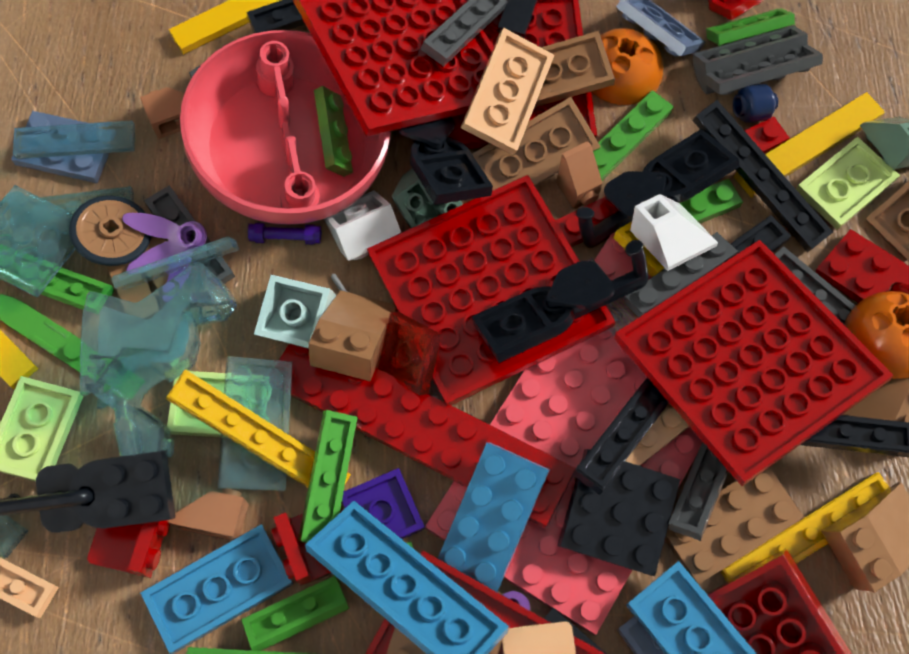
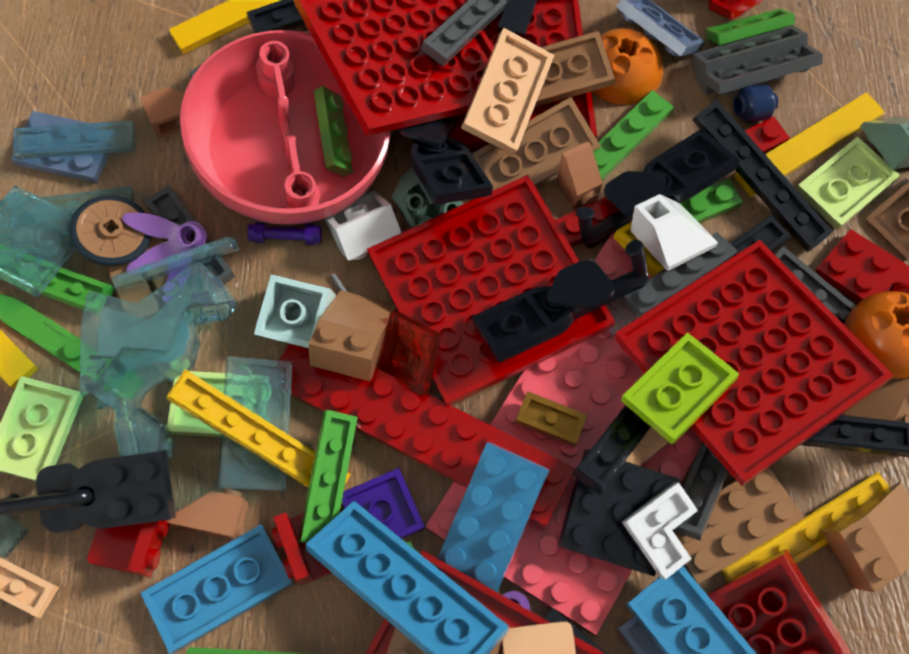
bright green plate [241,576,350,651] -> none
none -> pearl gold plate [515,391,587,447]
none -> lime plate [621,332,739,445]
none -> white plate [622,482,698,579]

